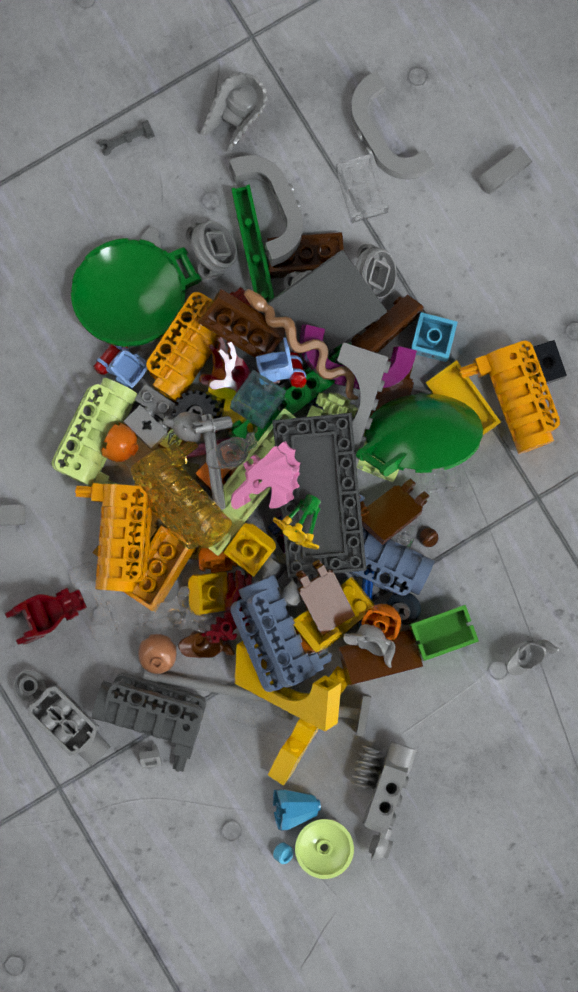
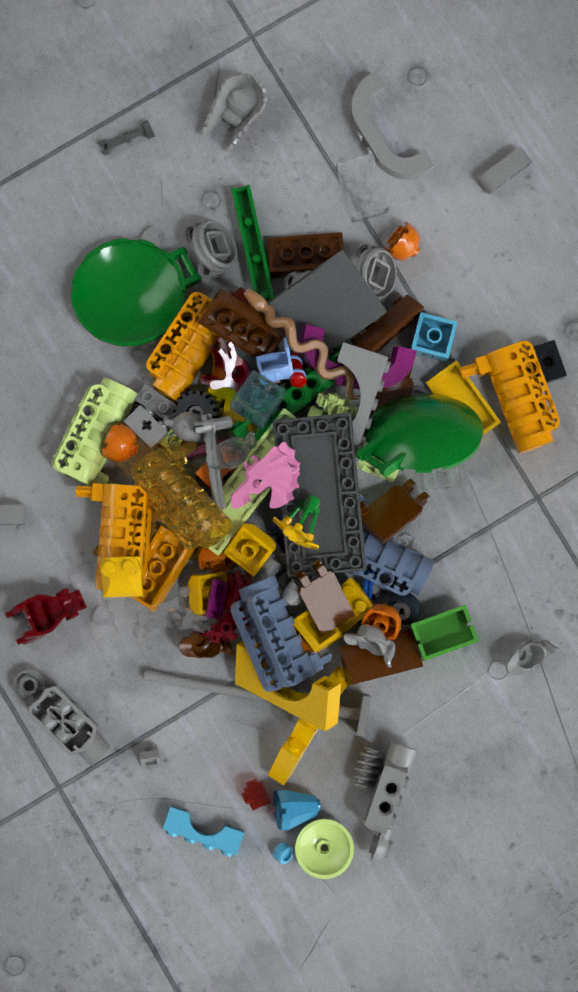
dark grey piece [92,673,206,772] -> none
light blue piece [93,344,147,389] -> none
nougat cylinder [138,634,177,674] -> none
light grey arch [229,155,303,267] -> none
reddish brown tile [419,528,439,547] -> none
none -> yellow slope [100,557,143,598]
none -> medium azure arch [163,805,245,857]
none -> magenta tile [205,579,229,619]
none -> clear red brick [241,778,271,811]
none -> orange cylinder [384,222,420,261]

